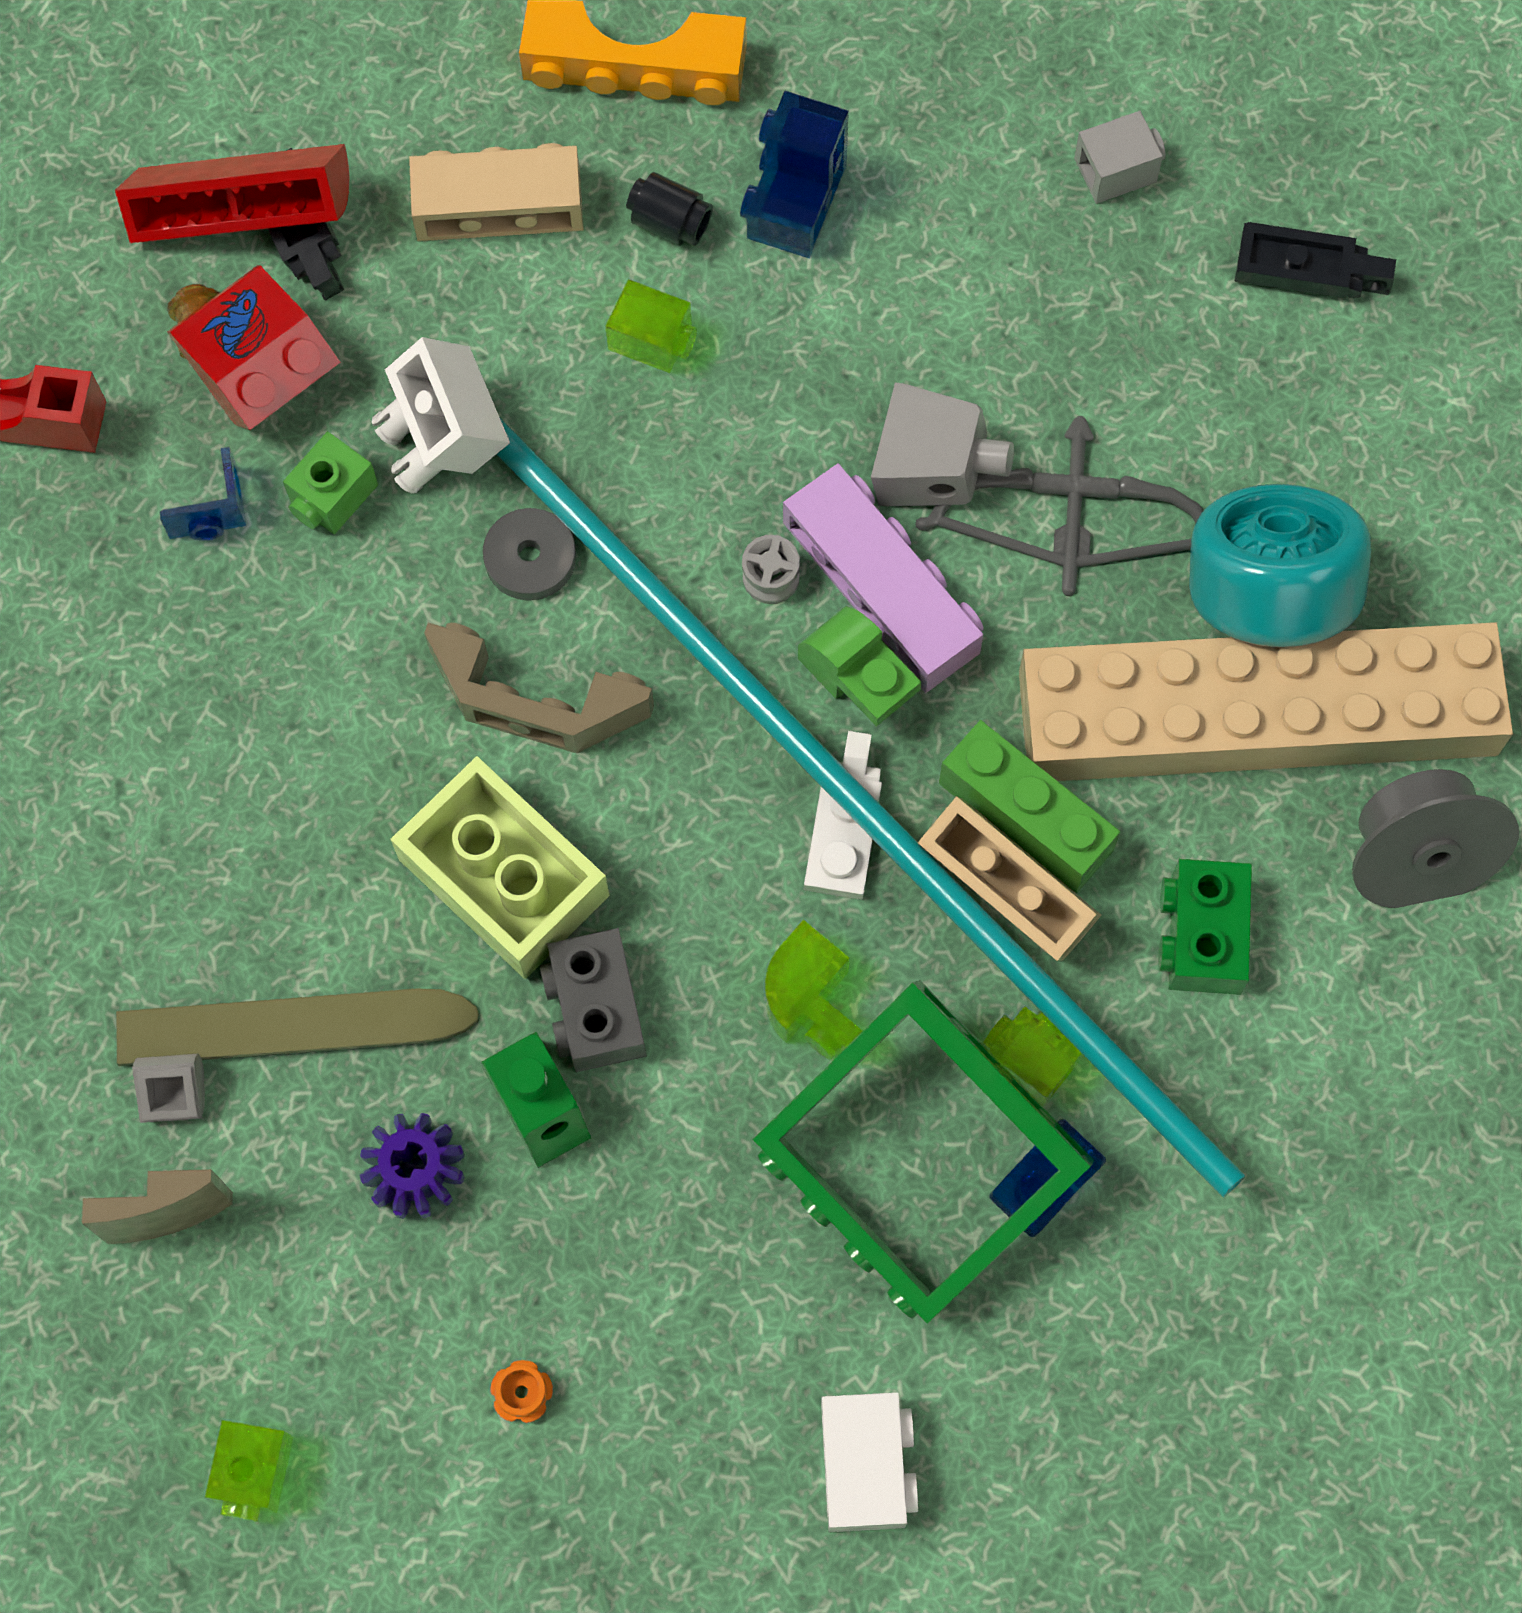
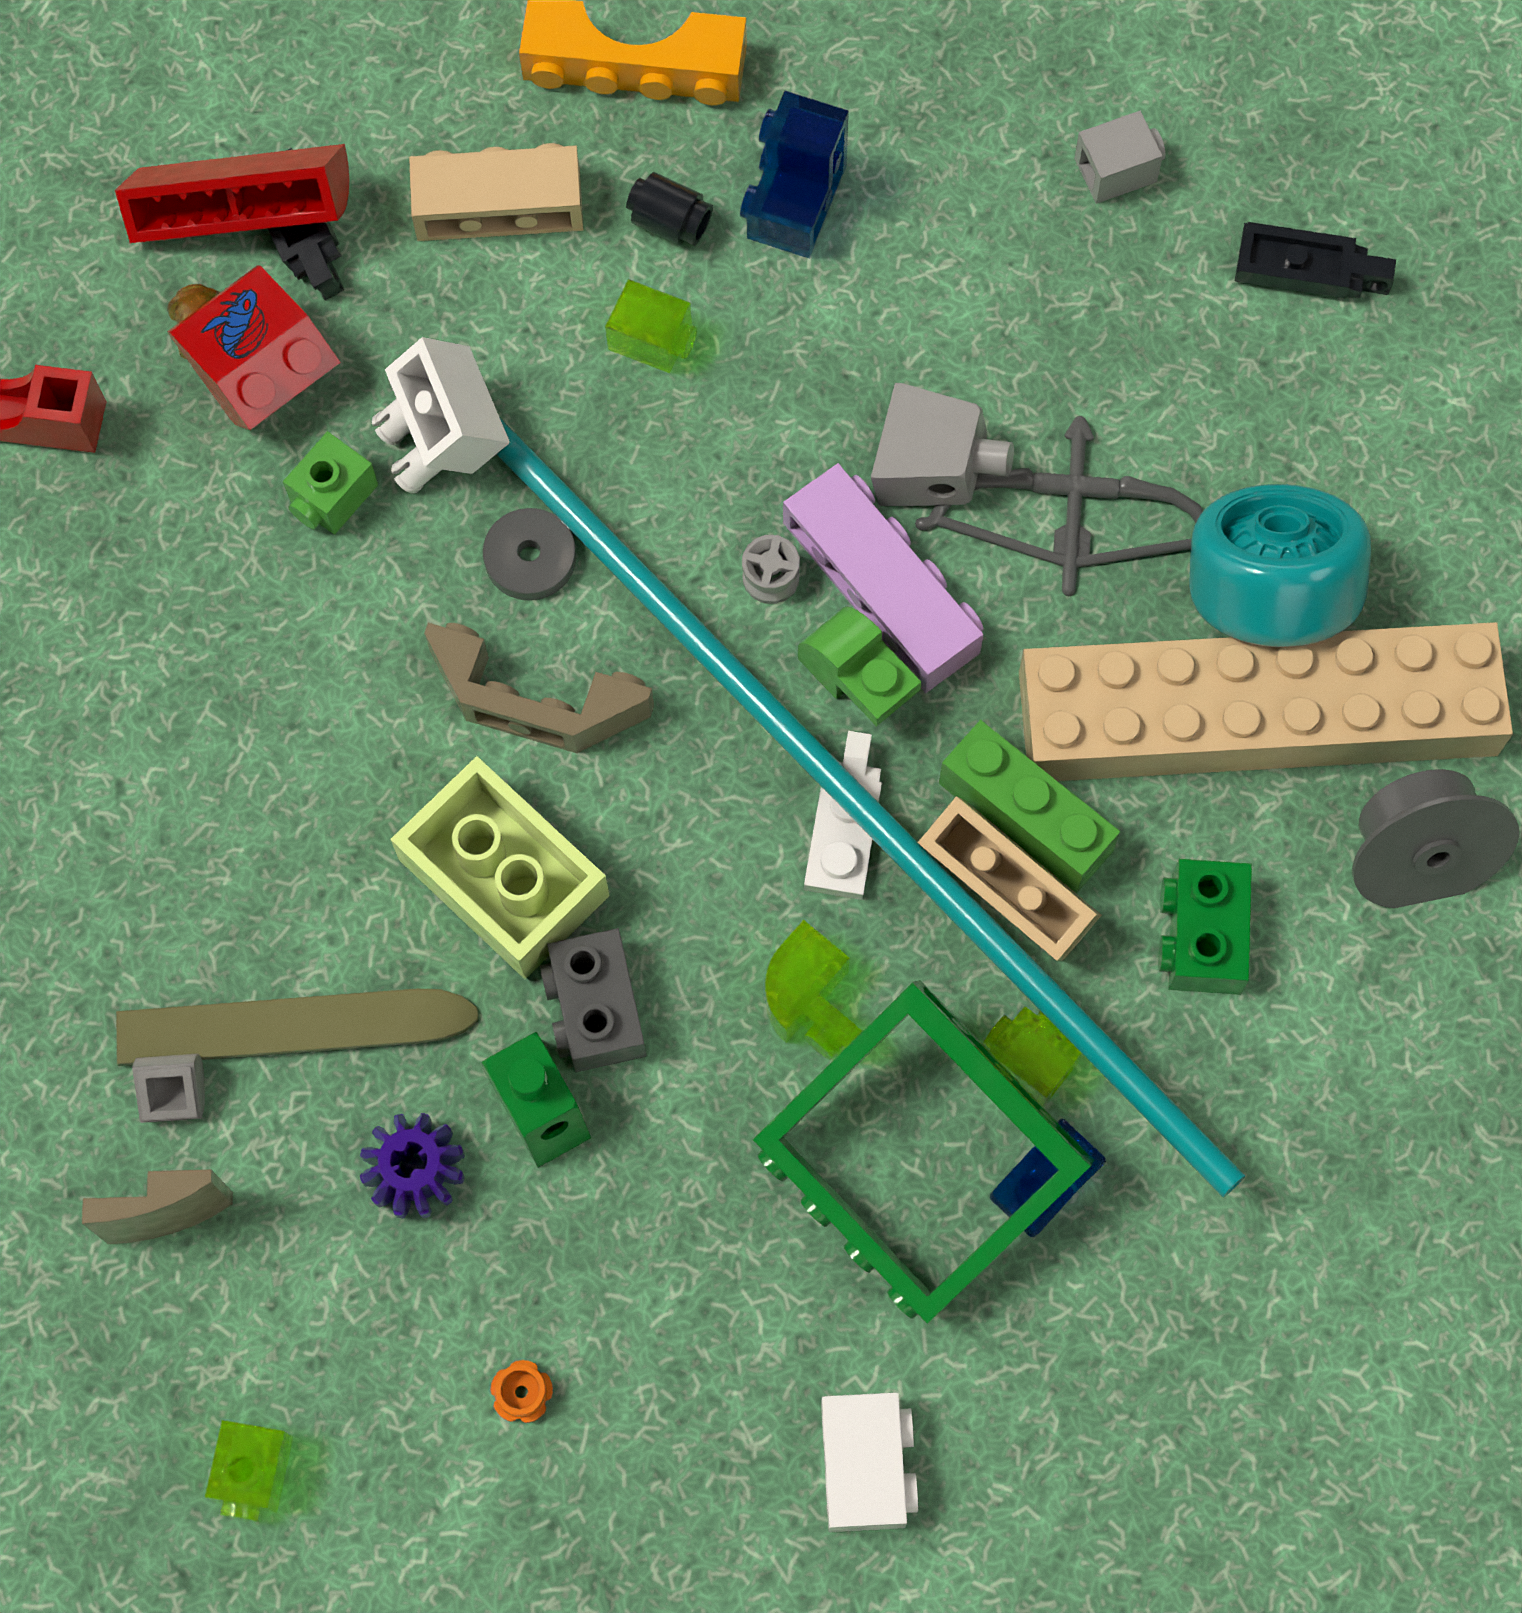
bracket [159,447,246,541] -> none

